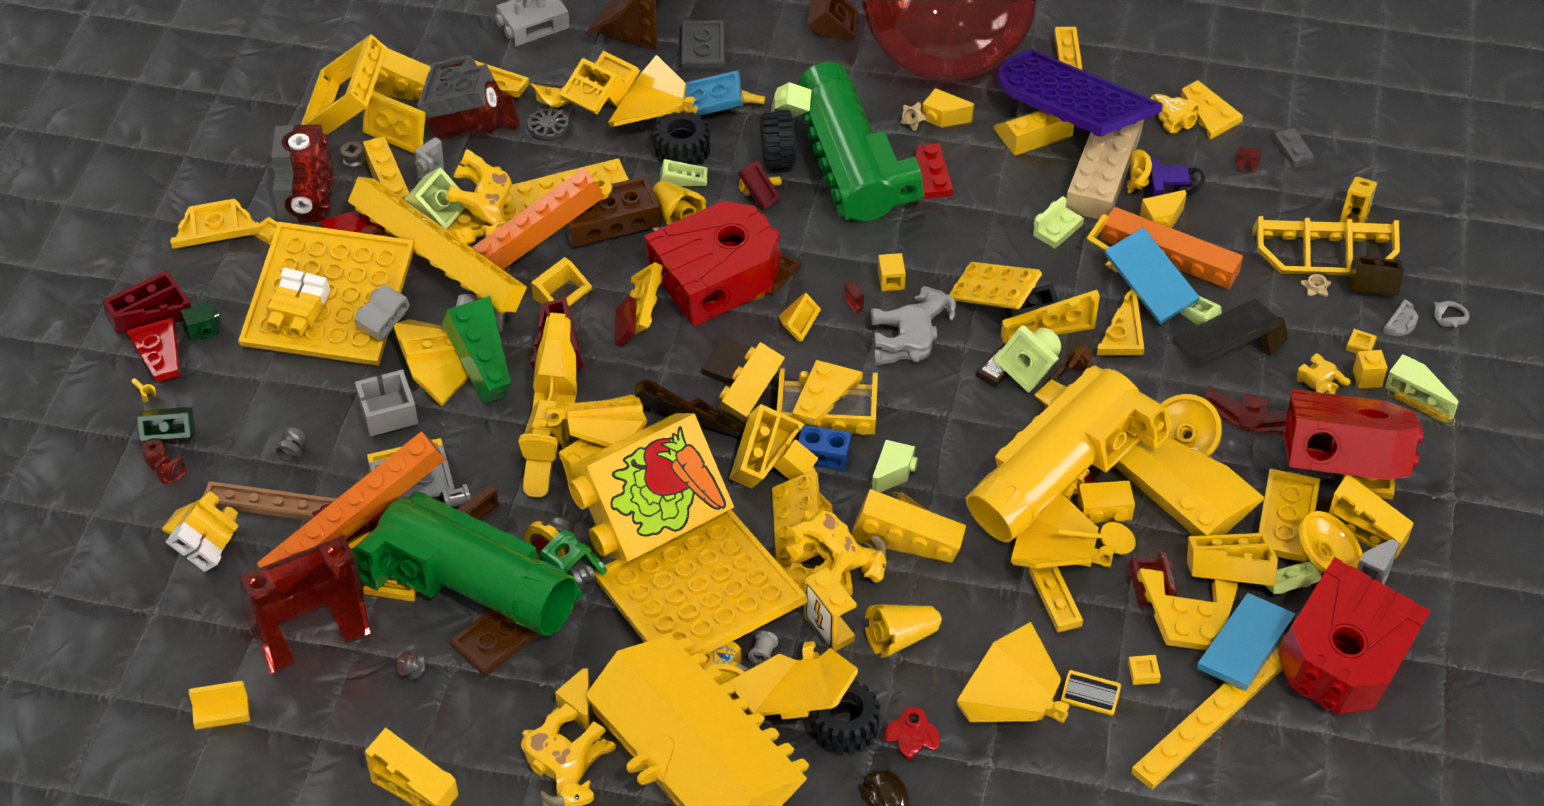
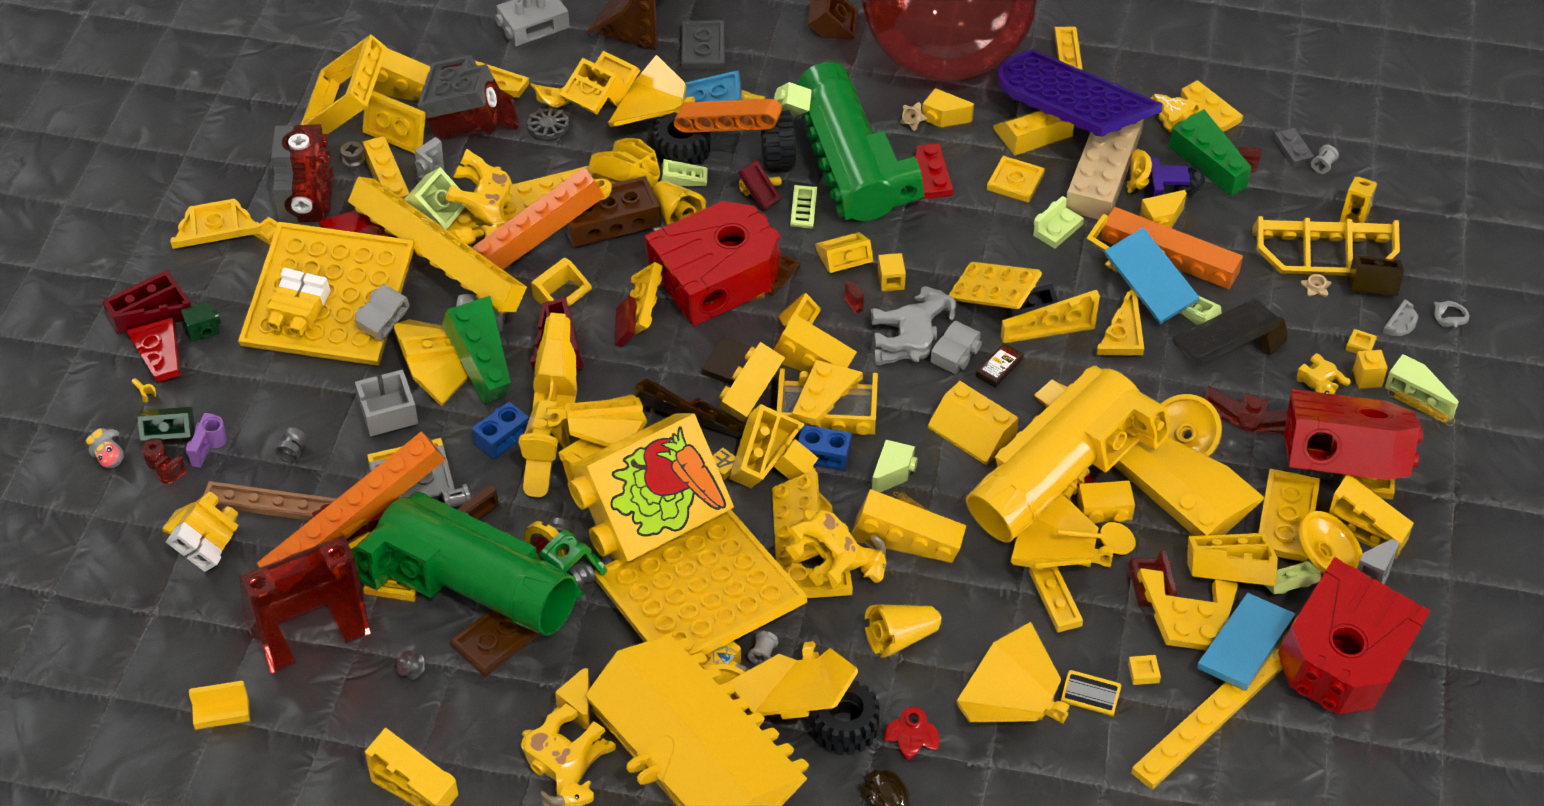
yellow panel [804,567,857,651] -> none
yellowish green plant [994,325,1061,393] -> none
reddish brown plant [1043,344,1093,387] -> none
none -> animal [86,428,124,469]
none -> medium lavender plate [186,413,227,468]
none -> blue brick [472,402,529,460]
none -> yellow connector [589,138,660,187]
none -> orange beam [674,99,782,133]
none -> yellow tile [713,448,736,480]
none -> yellow wedge [774,314,857,374]
none -> yellowish green slope [790,185,817,229]
none -> yellow tile [815,232,874,273]
none -> yellow slope [928,381,1019,465]
none -> light grey brick [930,321,982,374]
none -> yellow tile [987,156,1045,203]
none -> green wedge [1169,109,1252,196]
none -> light grey bush [1311,145,1339,174]

